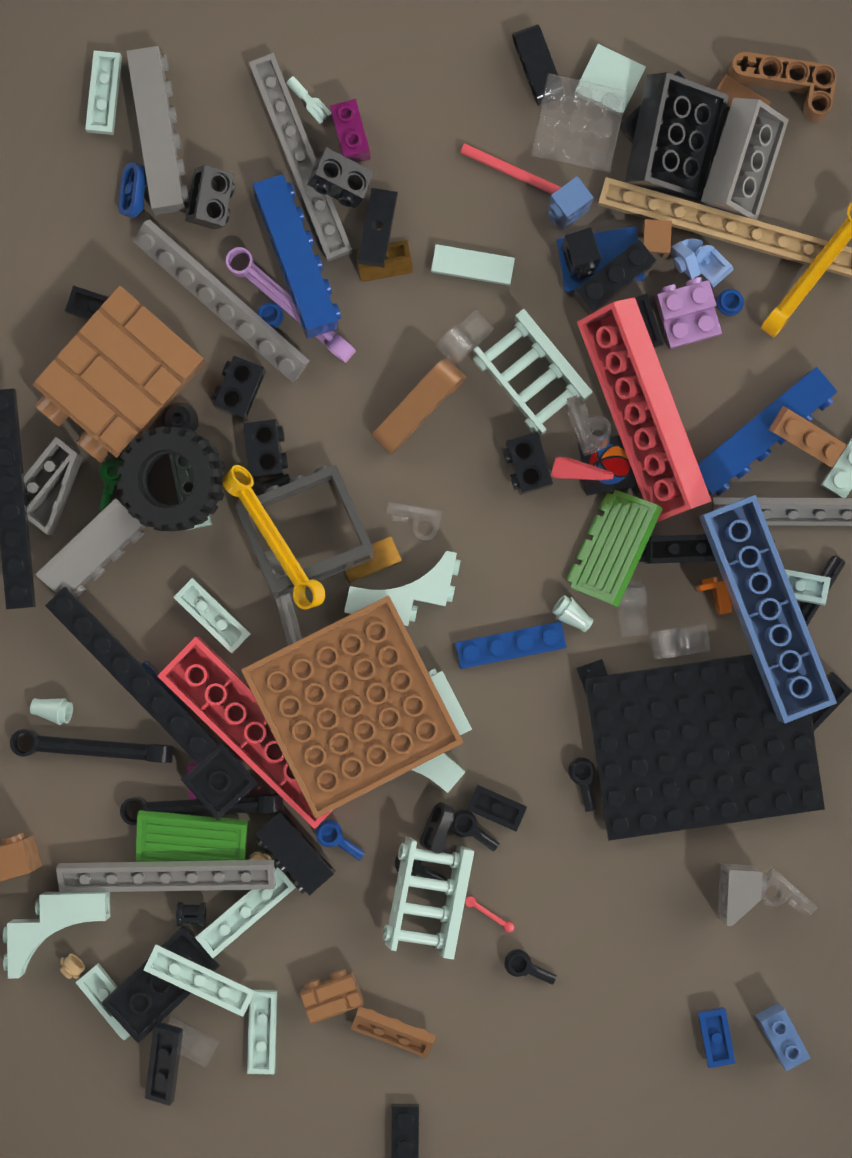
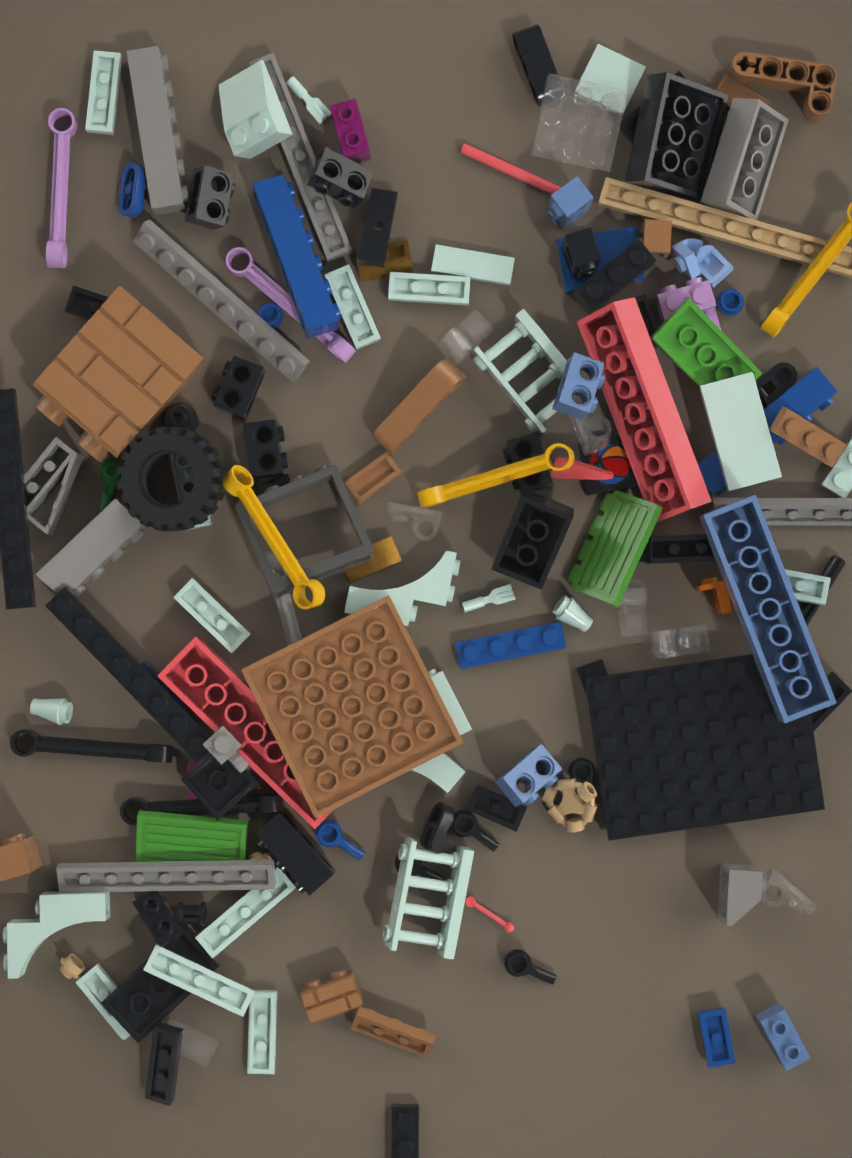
none -> lavender piece [46,108,78,269]
none -> black hinge [132,891,184,947]
none -> light grey plate [203,726,249,773]
none -> light aqua slope [218,60,293,159]
none -> light aqua plate [325,264,381,350]
none -> medium nougat tile [344,451,402,505]
none -> light aqua plate [388,272,470,306]
none -> yellow piece [417,443,575,509]
none -> light aqua piece [462,584,516,613]
none -> black brick [491,488,574,590]
none -> medium blue brick [495,744,562,807]
none -> tan piece [542,778,597,833]
none -> medium blue brick [552,352,605,420]
none -> bright green plate [650,298,762,388]
none -> light aqua tile [699,372,782,492]
none -> black plate [756,362,797,409]

